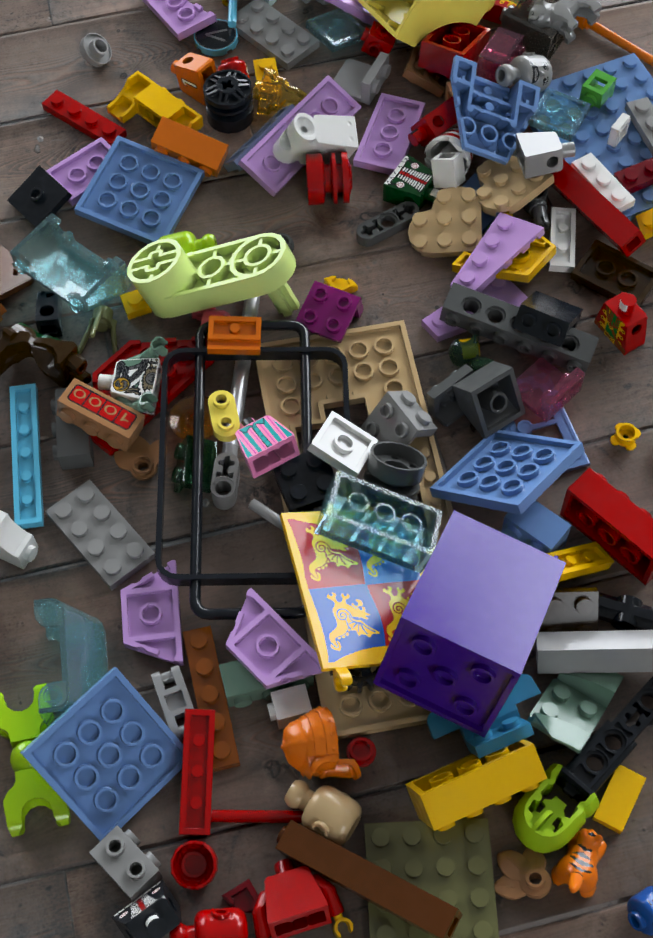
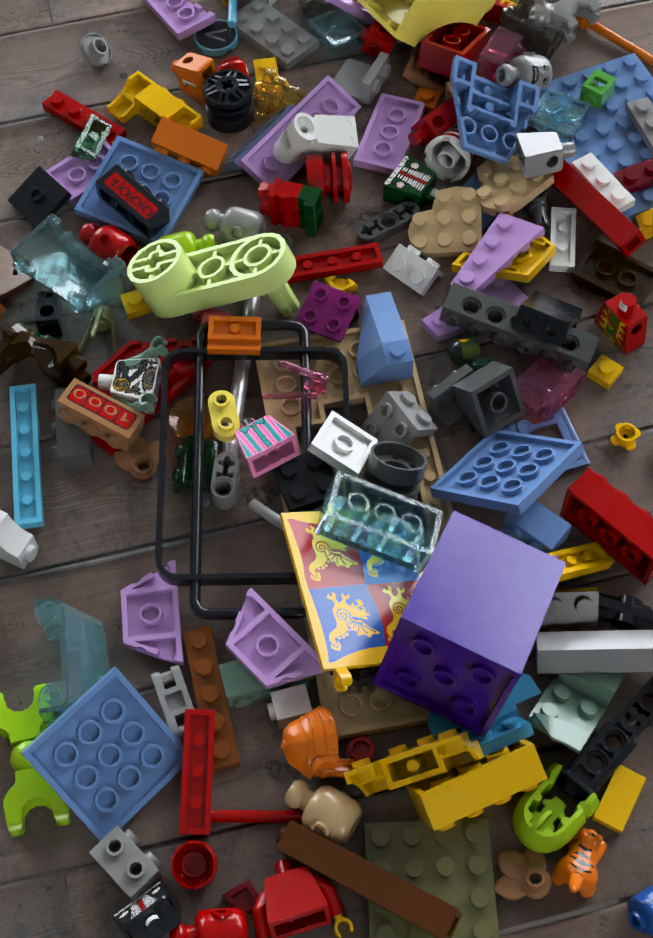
light grey plate [45,479,155,591] -> none
white brick [431,152,466,189] -> none
white tile [607,113,631,147] -> none
none -> clear green slope [70,113,112,161]
none -> red piece [79,223,138,272]
none -> black brick [95,164,170,239]
none -> light grey piece [204,206,266,243]
none -> red hips [257,177,324,238]
none -> clear pink plant [262,361,329,400]
none -> red plate [287,242,383,284]
none -> yellow bracket [343,728,484,797]
none -> medium blue wedge [356,292,414,387]
none -> white bracket [383,243,444,296]
none -> orange plate [414,87,441,113]
none -> yellow plate [586,354,624,390]

